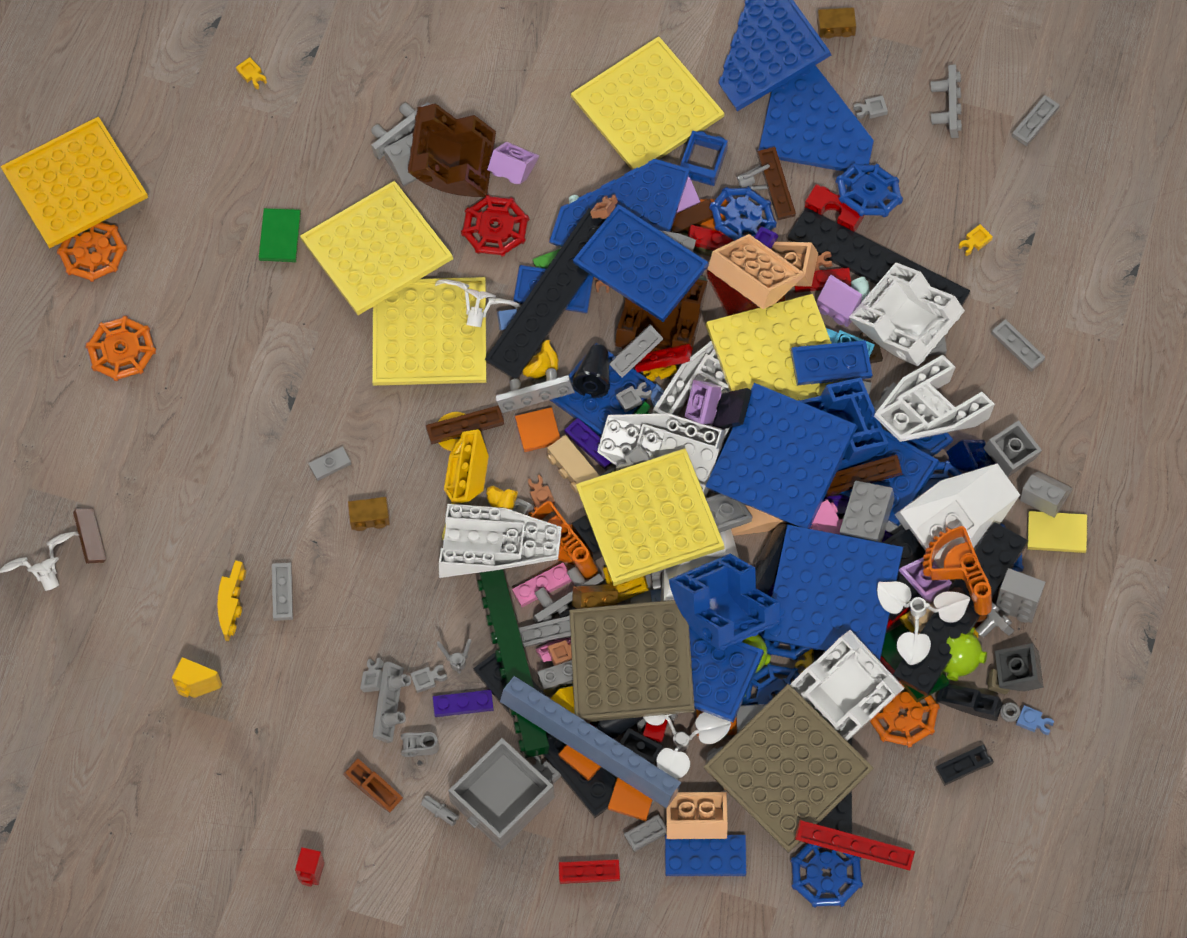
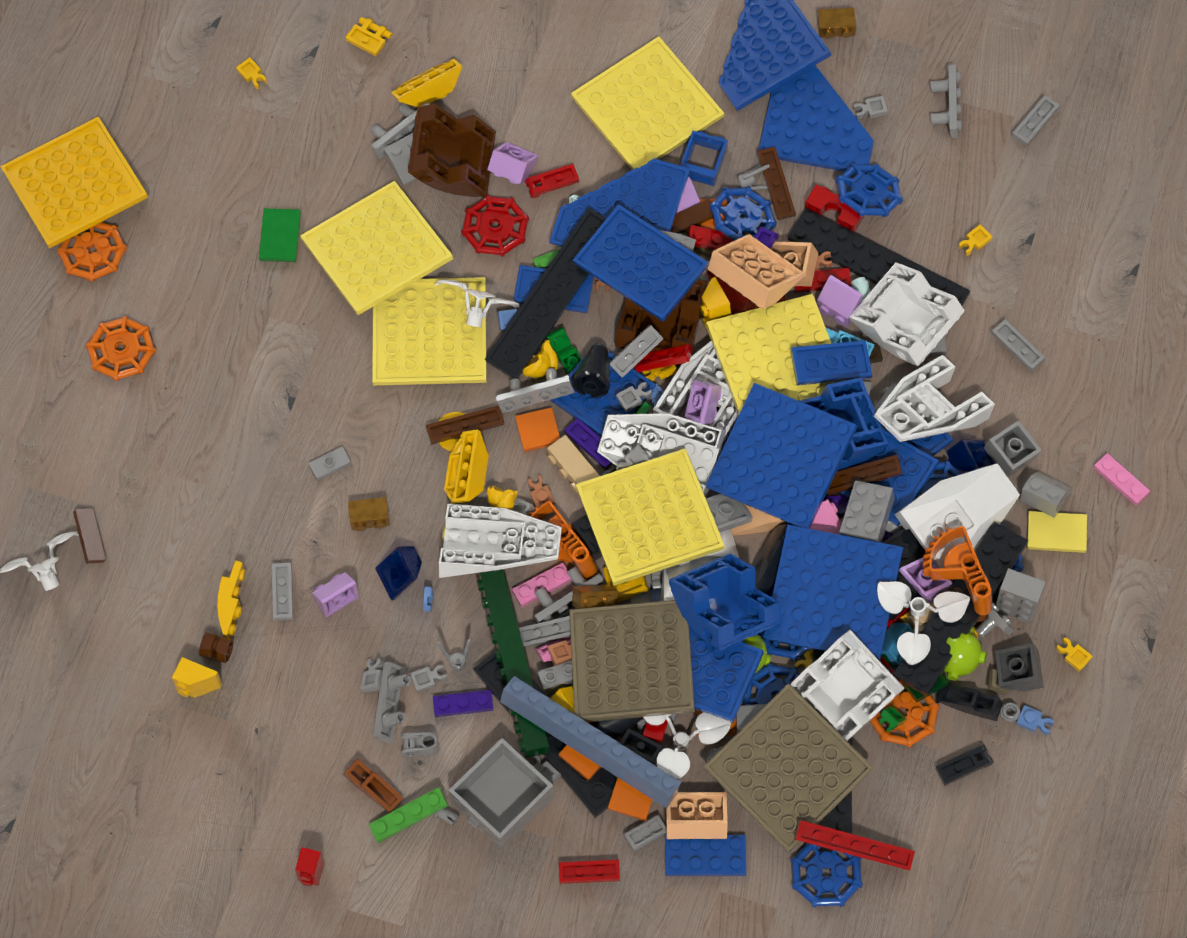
nougat plate [590,195,618,219] -> none
black tile [713,388,752,429] -> none
none -> reddish brown wheel [199,632,234,663]
none -> lavender slope [312,572,359,617]
none -> yellow plate [345,17,393,57]
none -> bright green plate [369,787,449,843]
none -> clear blue slope [375,546,422,600]
none -> yellow wedge [391,59,462,107]
none -> medium blue tile [423,586,433,612]
none -> red plate [525,164,579,198]
none -> green slope [546,327,581,373]
none -> yellow slope [700,277,731,329]
none -> green tile [879,706,907,732]
none -> dark azure panel [882,623,915,665]
none -> yellow plate [1056,638,1093,673]
none -> bright pink plate [1094,453,1150,506]

